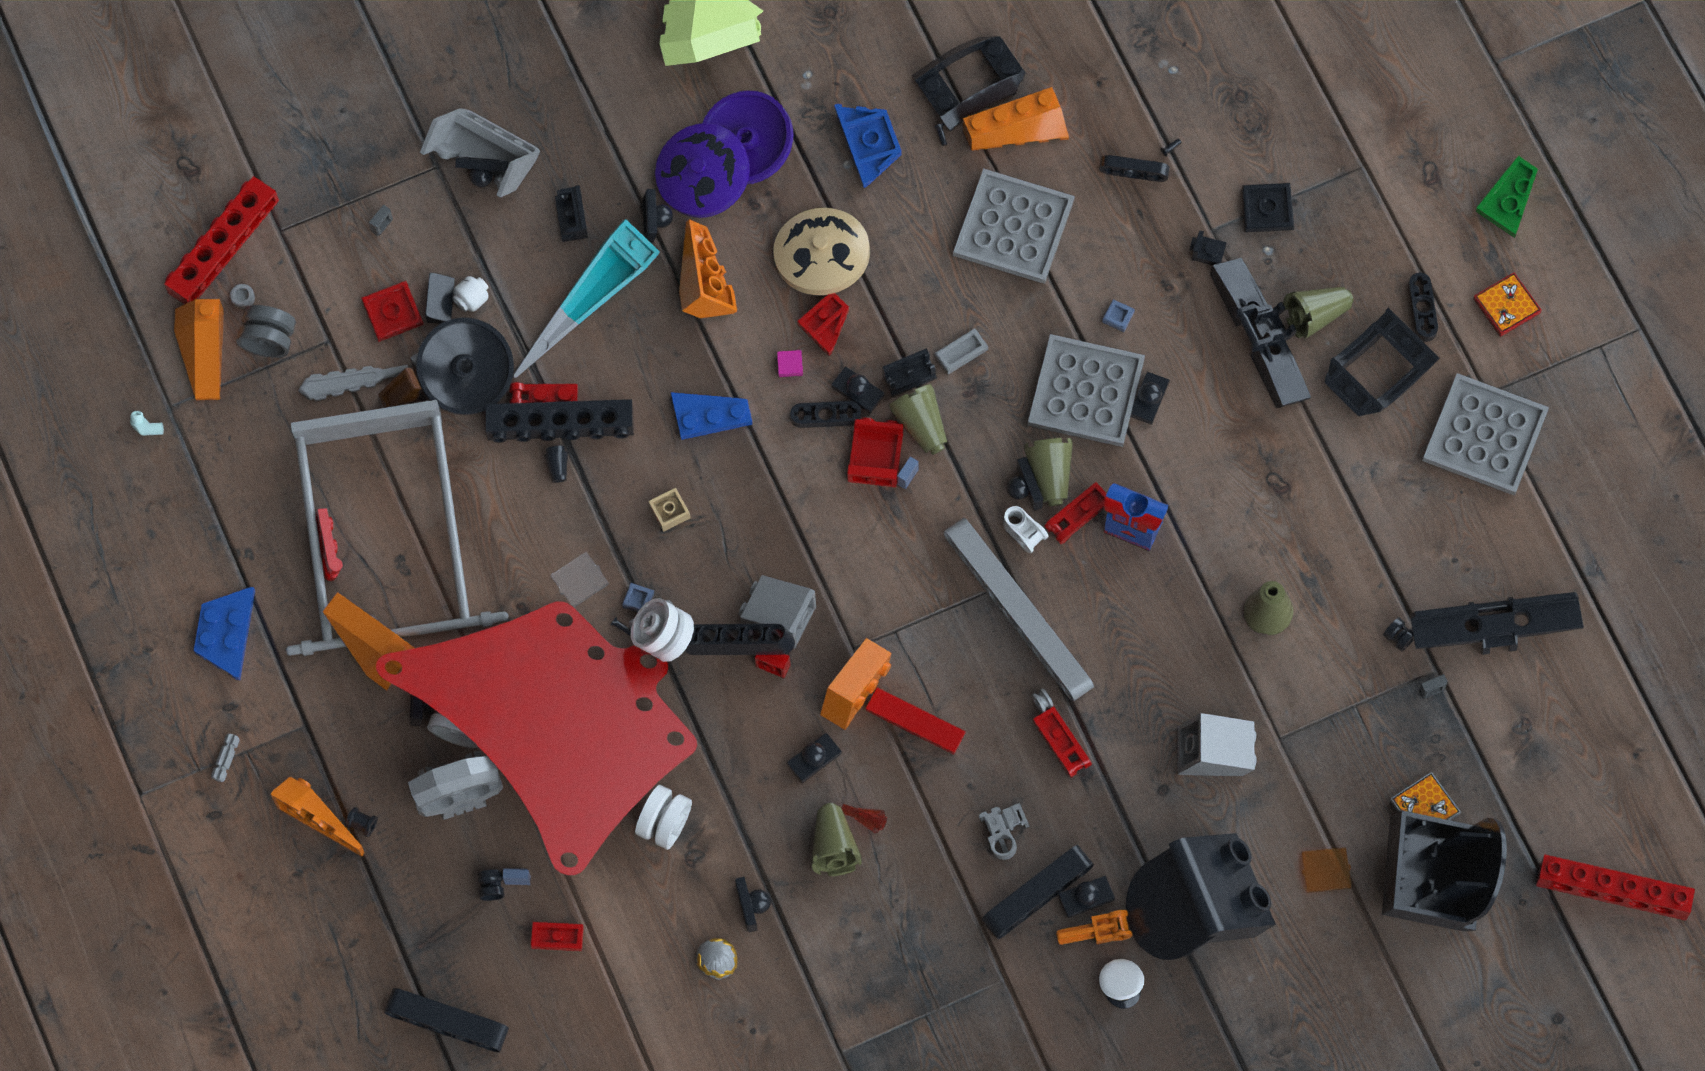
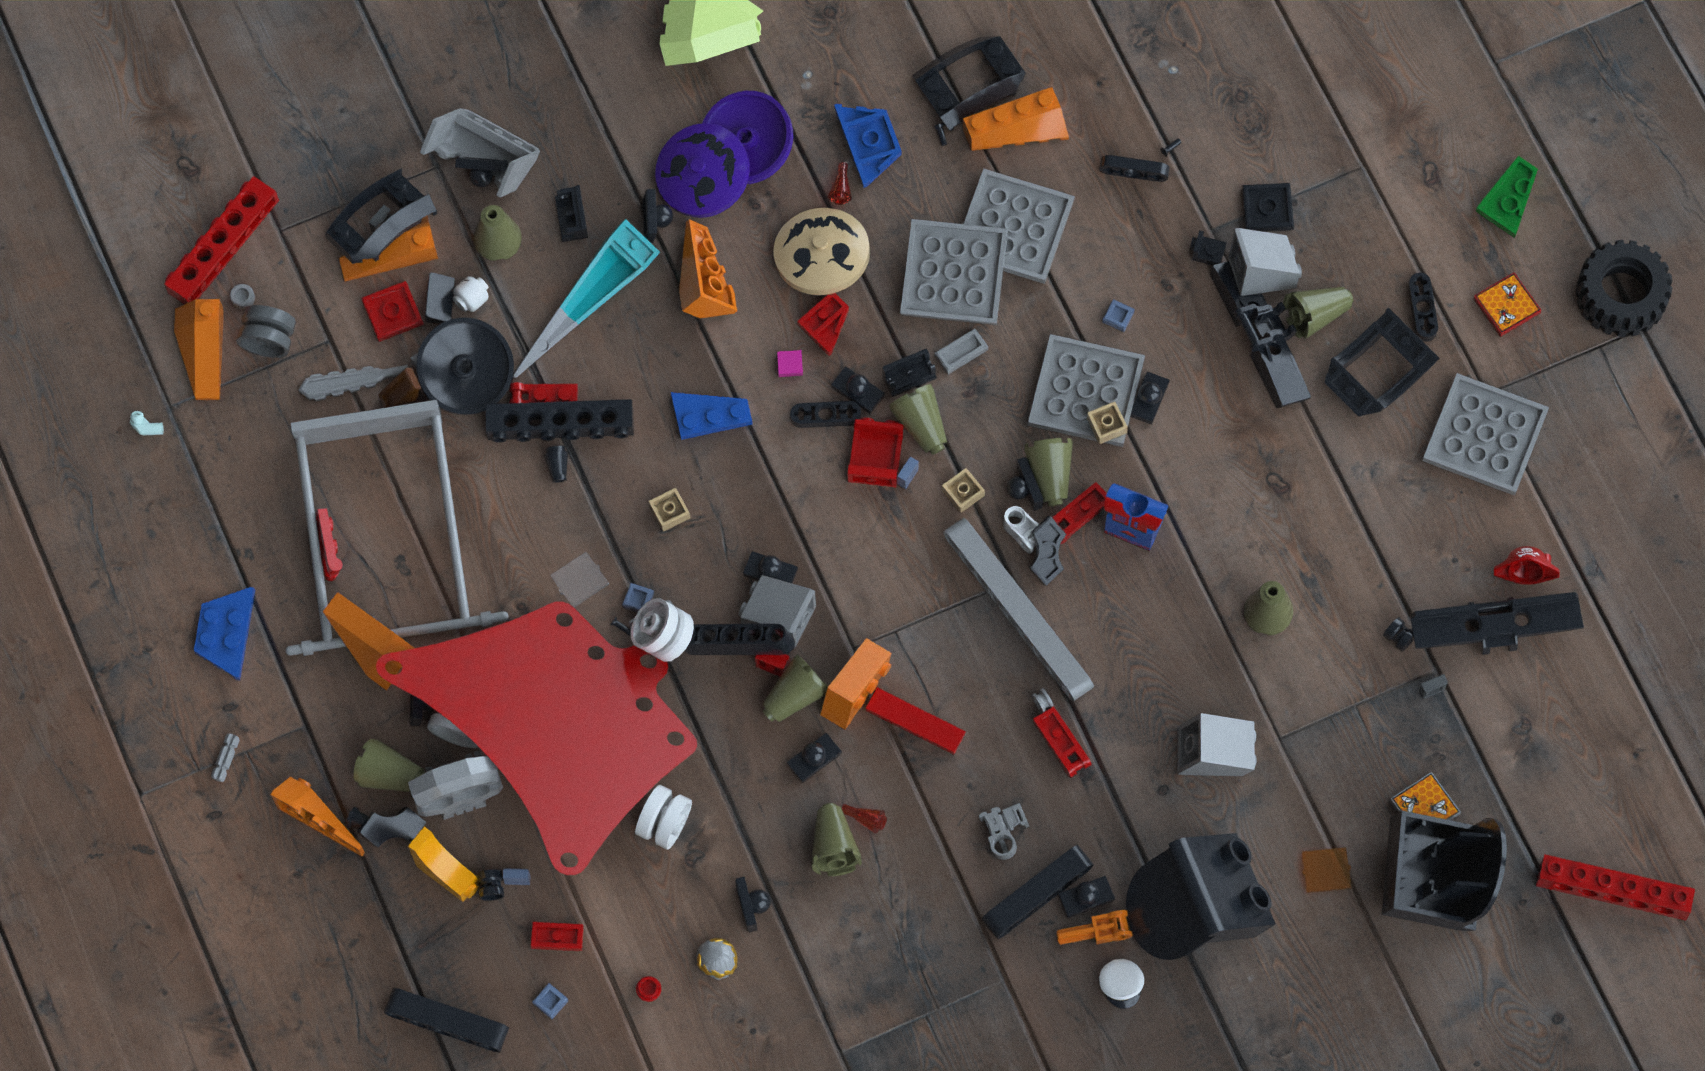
none -> black wedge [325,169,437,264]
none -> orange wedge [339,216,438,281]
none -> olive cone [353,738,425,792]
none -> black tile [357,807,426,848]
none -> light orange arch [408,827,478,902]
none -> olive cone [474,205,522,261]
none -> sand blue tile [532,983,569,1020]
none -> red plate [636,976,662,1002]
none -> black tile [743,551,798,584]
none -> olive cone [762,654,828,722]
none -> clear red cone [828,162,852,205]
none -> light grey plate [900,219,1008,325]
none -> tan piece [942,468,985,513]
none -> tile [1029,516,1066,586]
none -> tan piece [1087,402,1128,444]
none -> light grey slope [1228,228,1302,296]
none -> red hat [1494,546,1560,585]
none -> black tyre [1576,240,1672,337]

